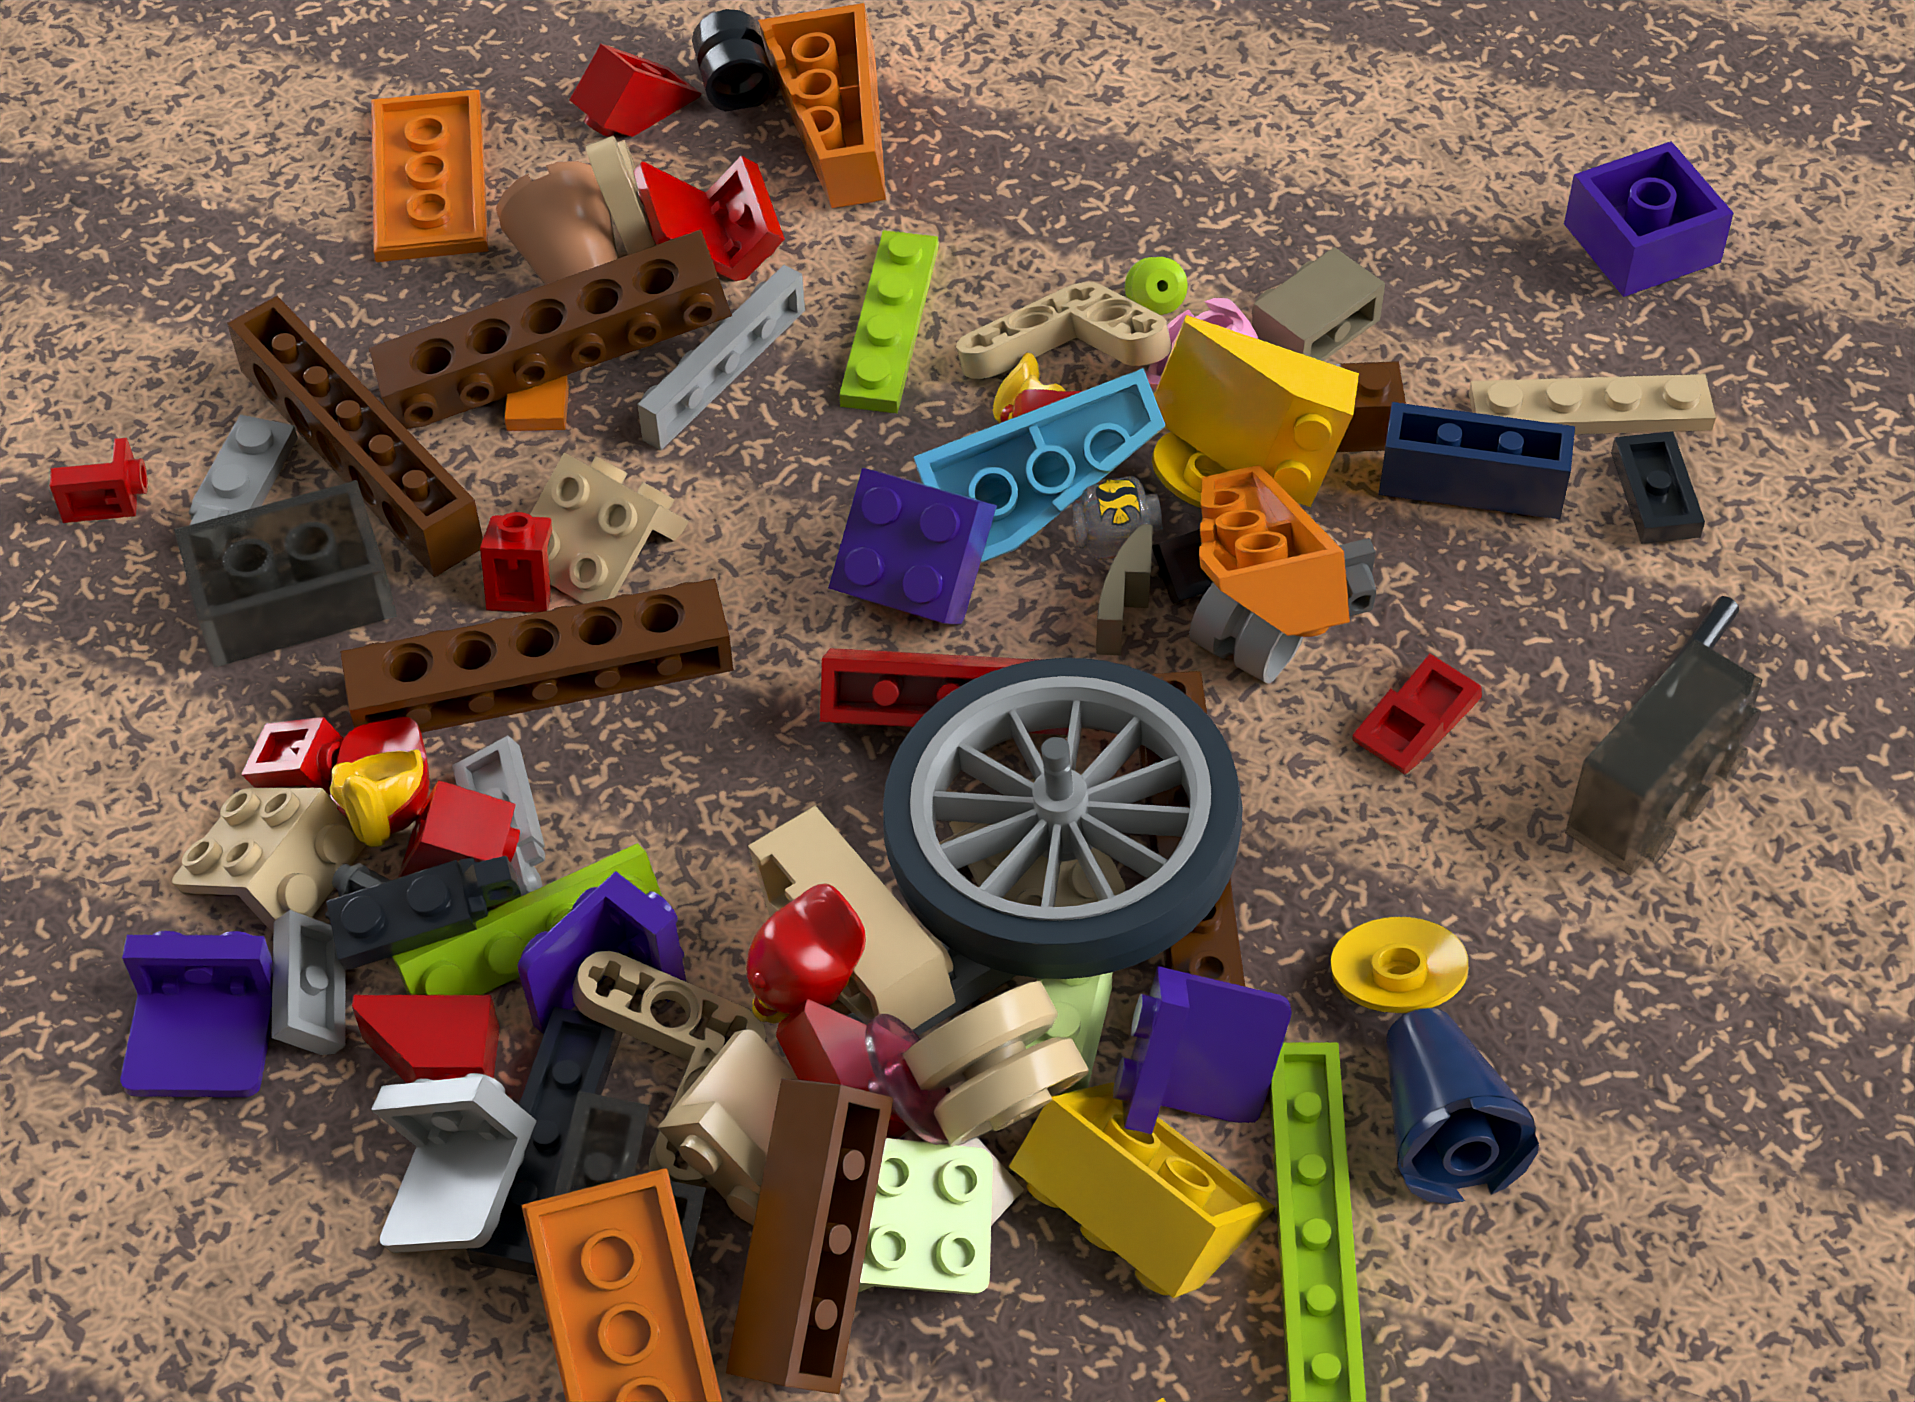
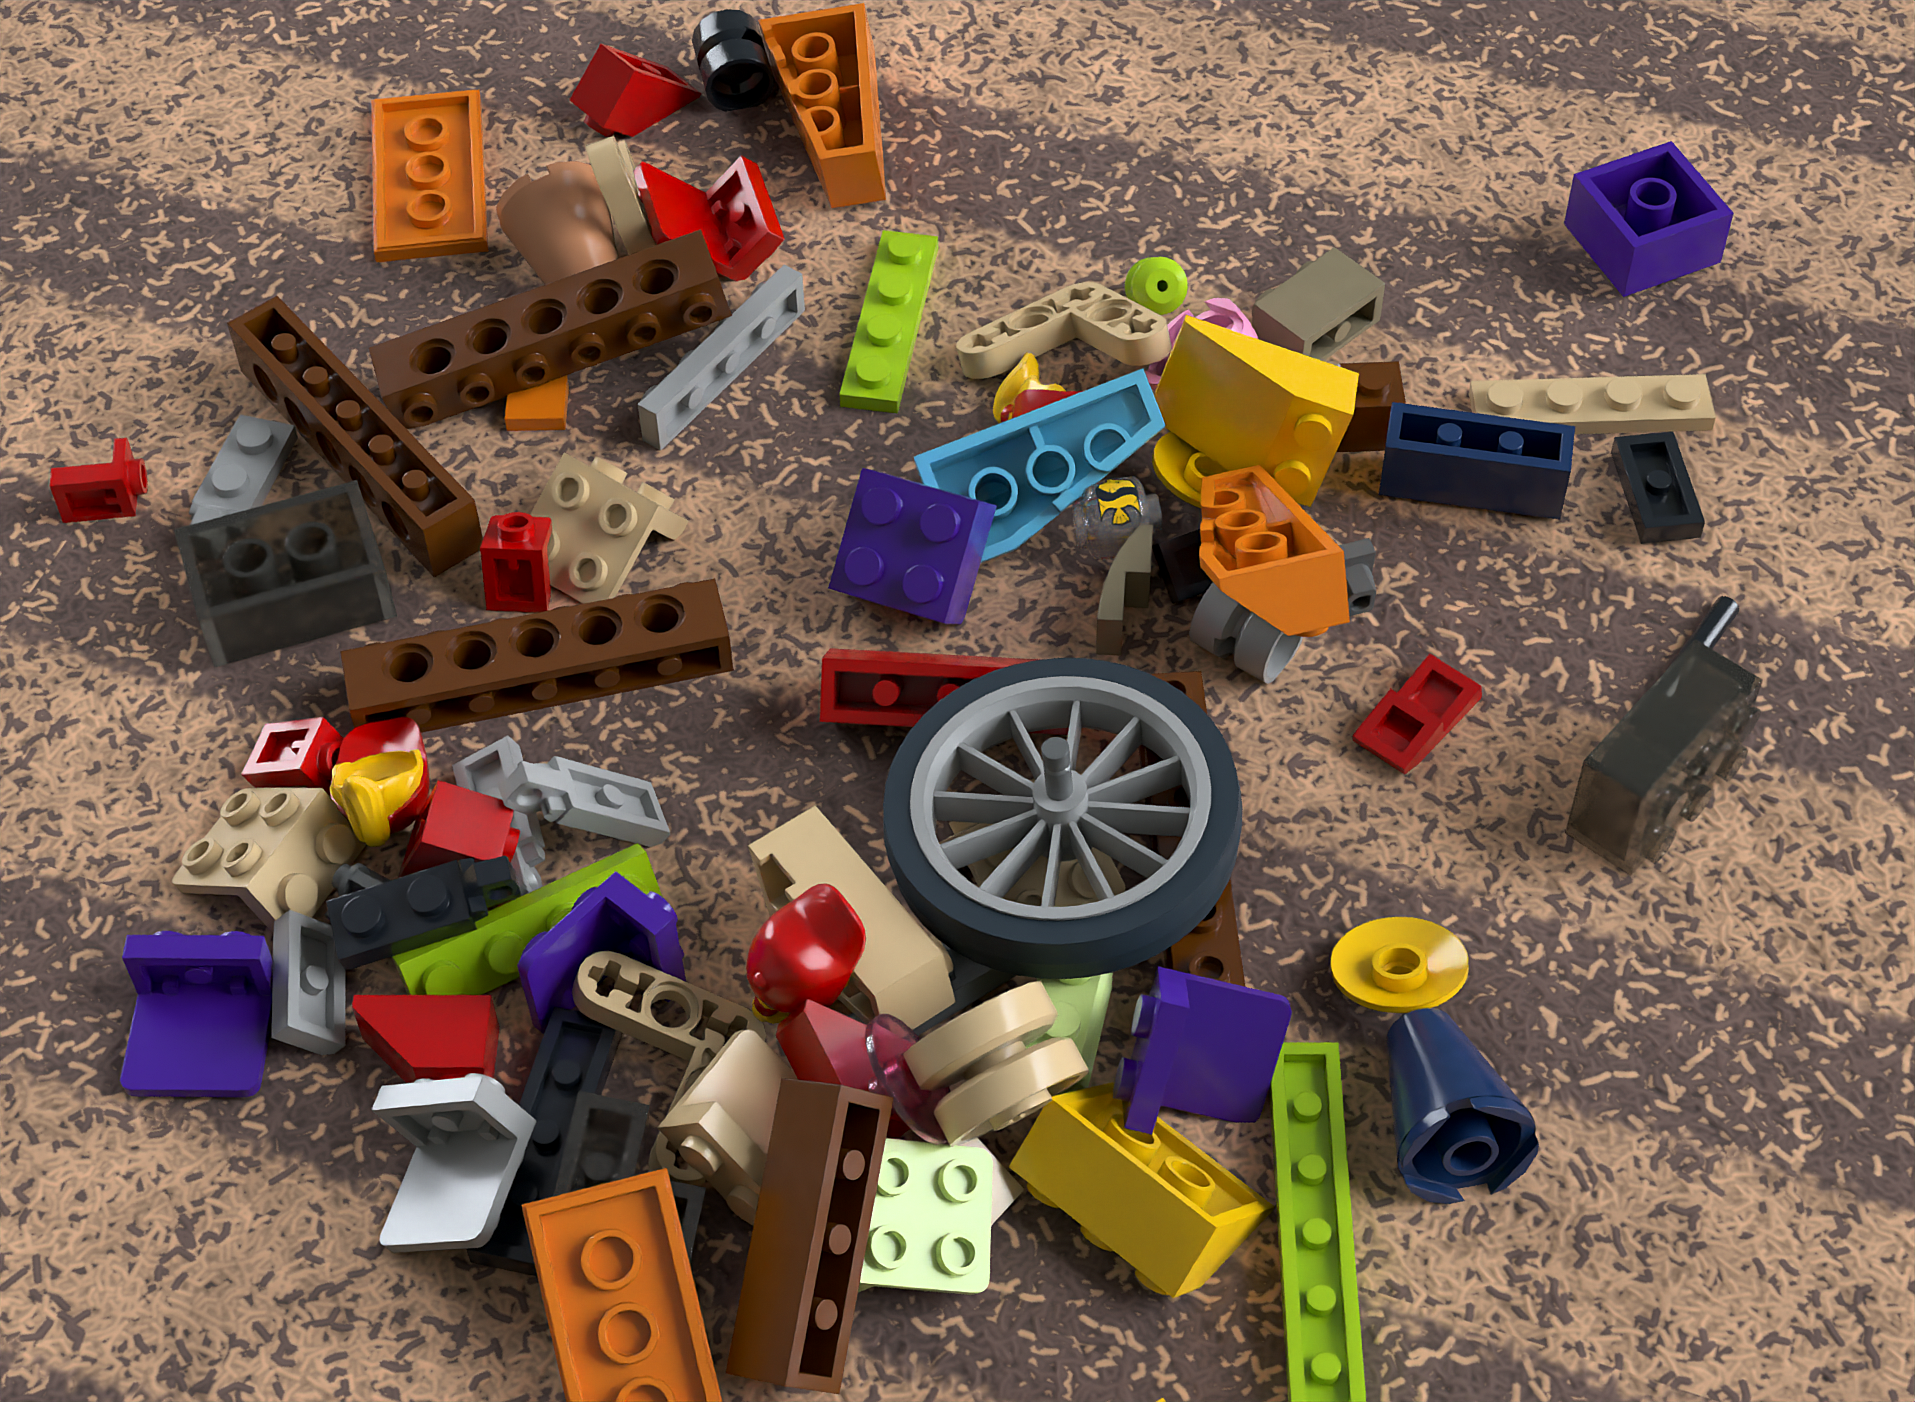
none -> light grey hinge [498,756,670,847]

